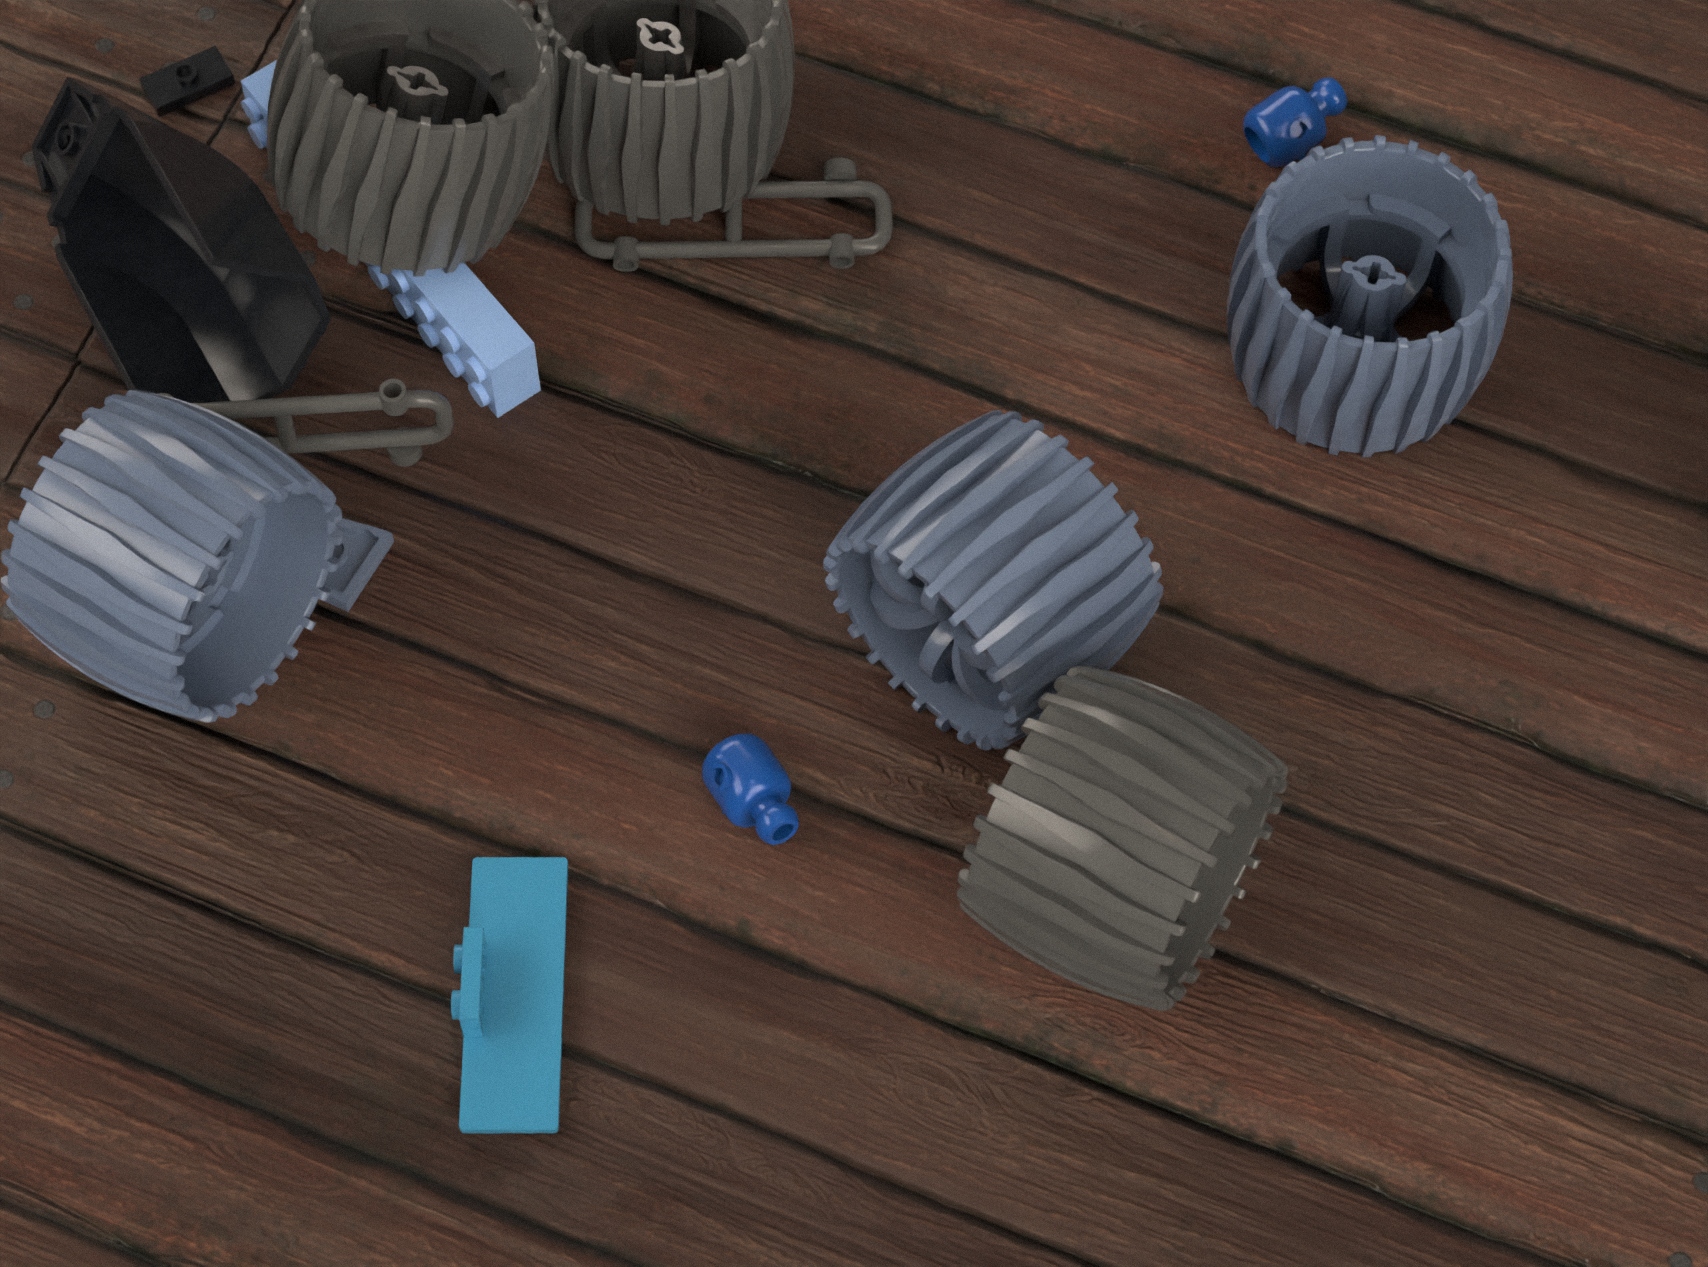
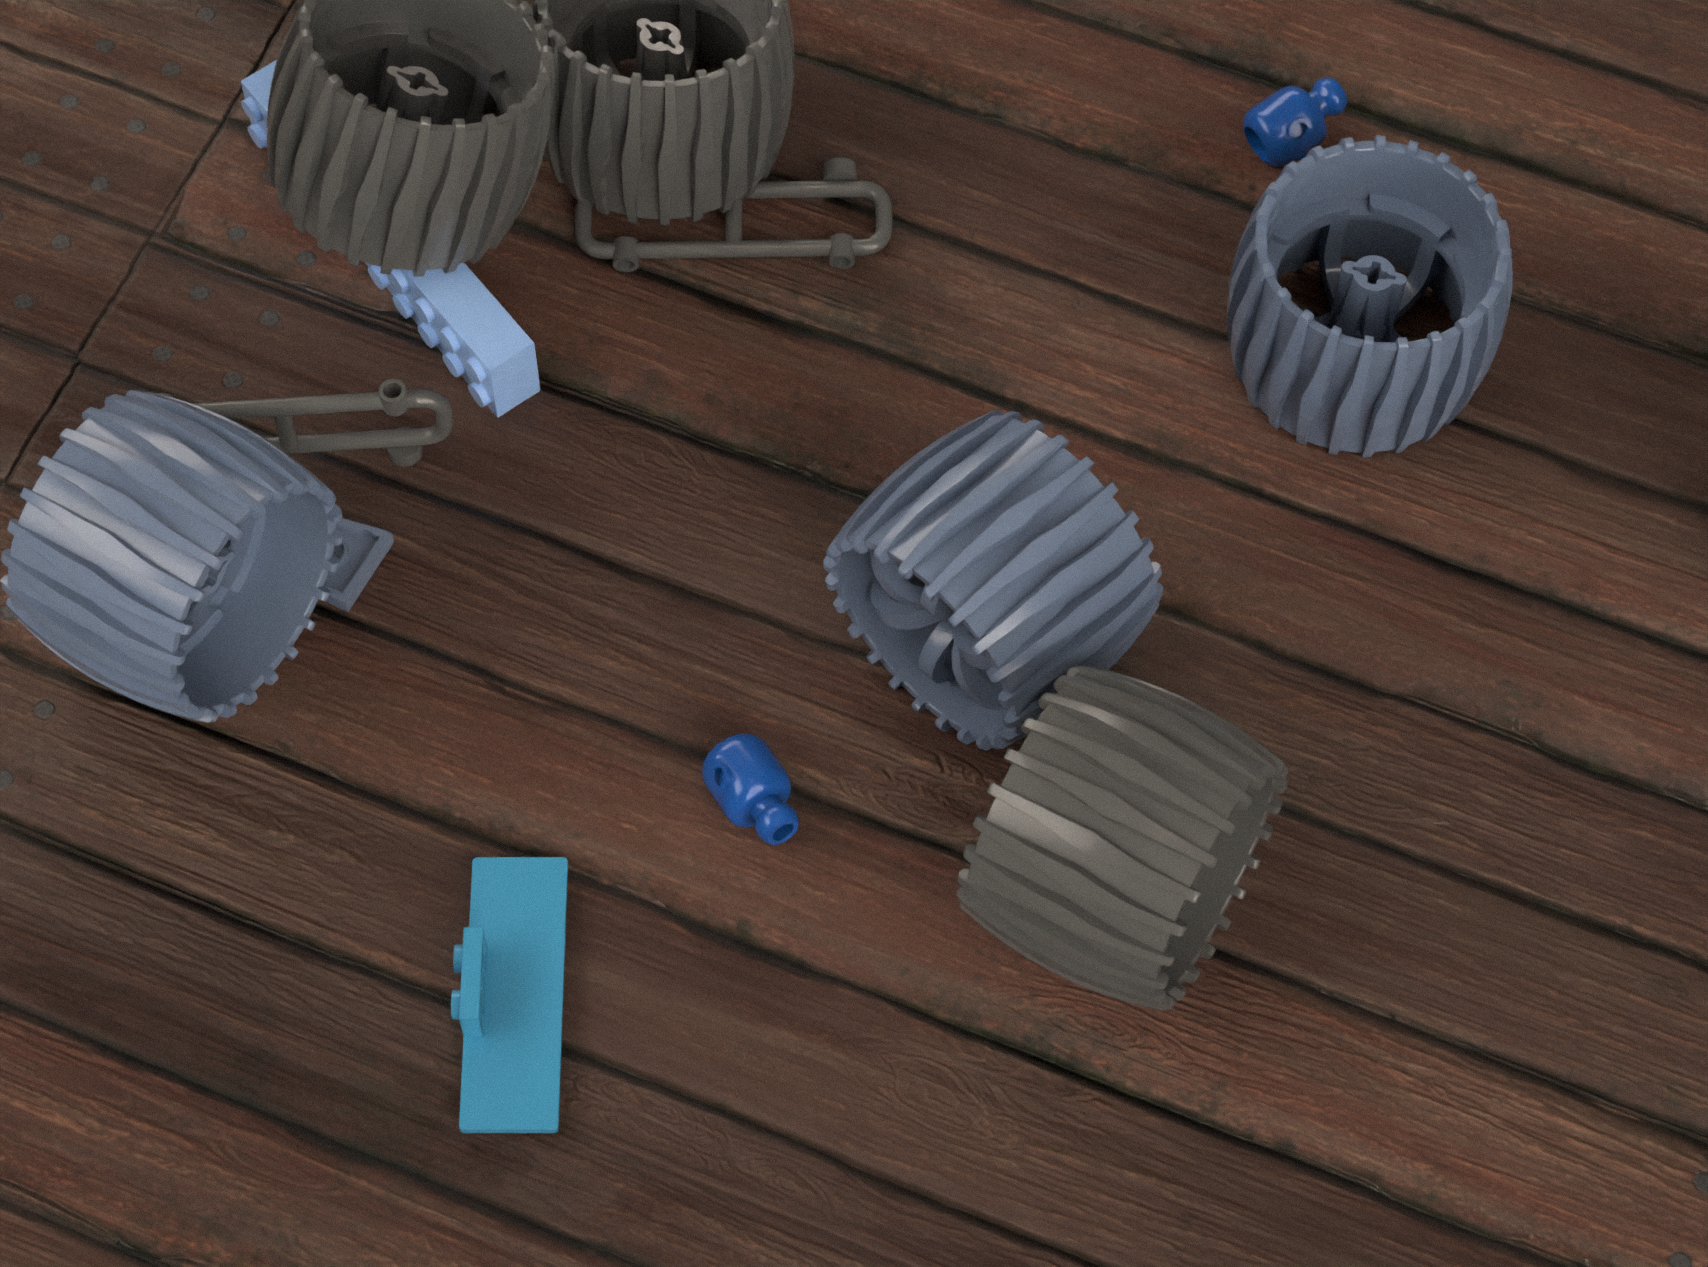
black windscreen [31,76,331,403] -> none
black plate [139,45,235,117] -> none

